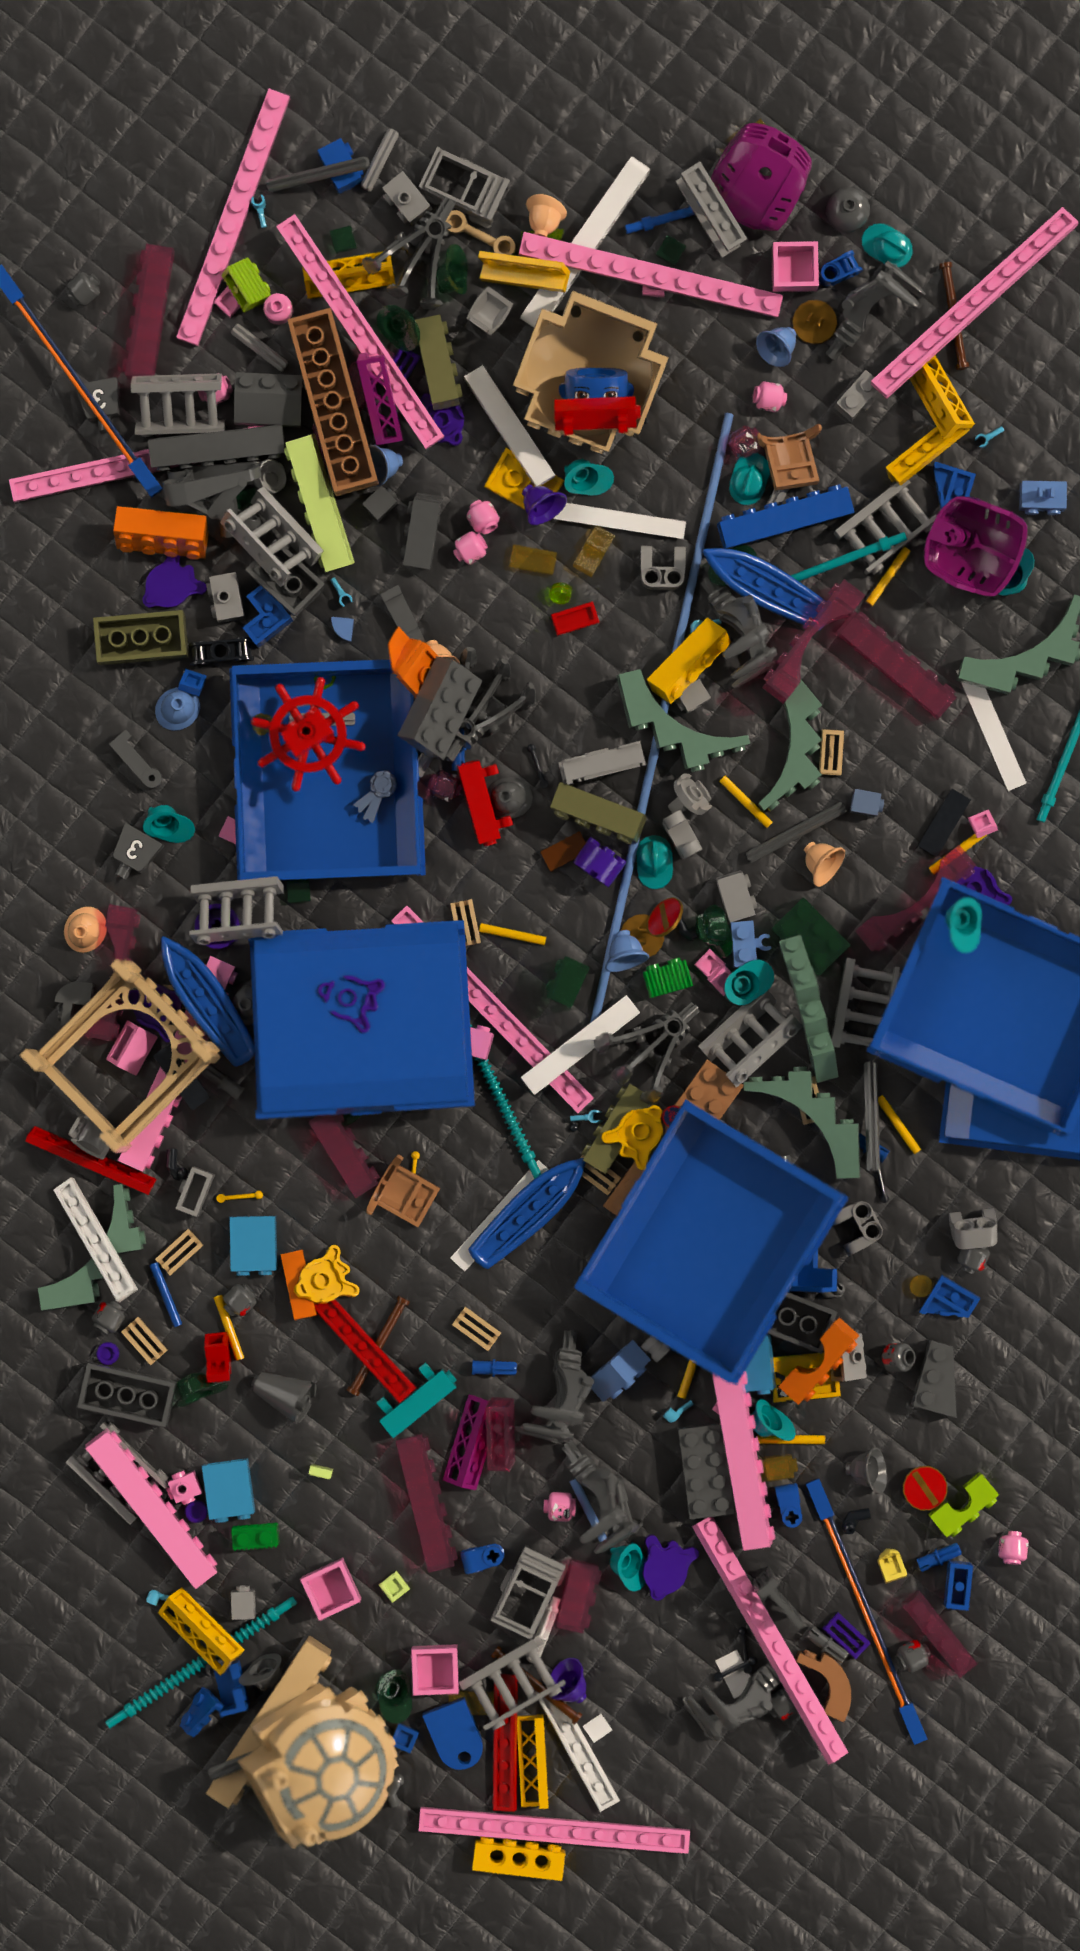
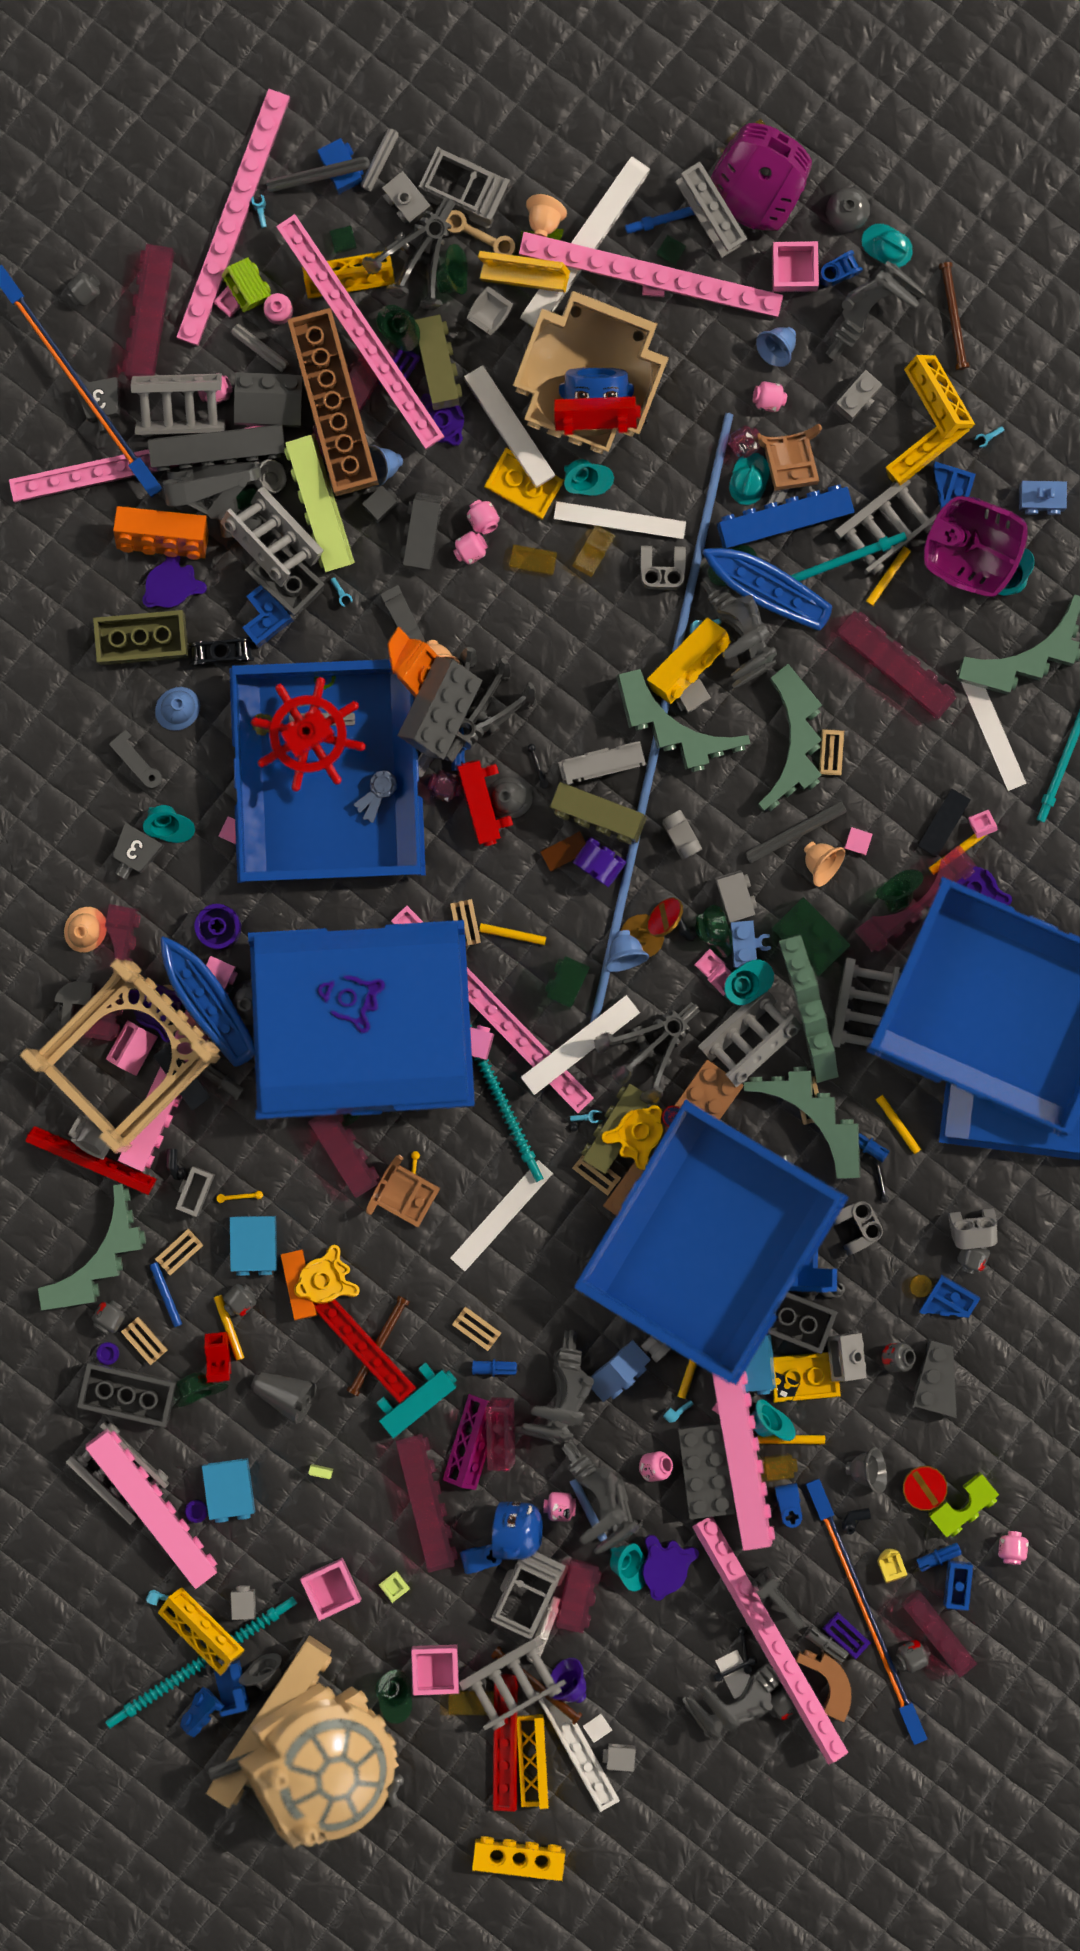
white tile [53,1177,138,1302] -> none
bright pink brick [166,1470,203,1505] -> none
blue tile [178,669,207,696] -> none
light grey fence [189,876,284,945] -> none
light grey brick [206,572,245,623] -> none
green brick [232,1523,280,1551] -> none
clear green tile [287,879,311,903] -> none
medium blue tile [331,617,354,642] -> none
magenta fence [357,352,403,445] -> none
blue tile [393,1723,419,1753] -> none
bright pink plate [419,1807,690,1854] -> none
blue tile [422,1697,483,1770] -> none
blue piece [468,1158,586,1269] -> none
dark purple hat [522,484,567,525] -> none
clear neon green tile [549,582,572,604] -> none
red tile [550,601,600,637] -> none
teal piece [636,835,673,889] -> none
green brick [642,957,693,998] -> none
light grey tile [668,774,712,815] -> none
yellow bar [719,775,773,828] -> none
clear pink arch [762,579,865,704] -> none
orange arch [778,1317,860,1405] -> none
pearl gold piece [793,300,837,344] -> none
sand blue brick [849,789,884,817] -> none
dark grey axle [864,1061,880,1172] -> none
bright pink plate [871,207,1078,399] -> none
teal piece [945,897,981,953] -> none
none -> blue piece [492,1501,543,1559]
none -> light grey brick [603,1743,636,1772]
none -> bright pink head [639,1451,673,1482]
none -> bright pink tile [844,827,873,856]
none -> clear green piece [876,869,924,913]

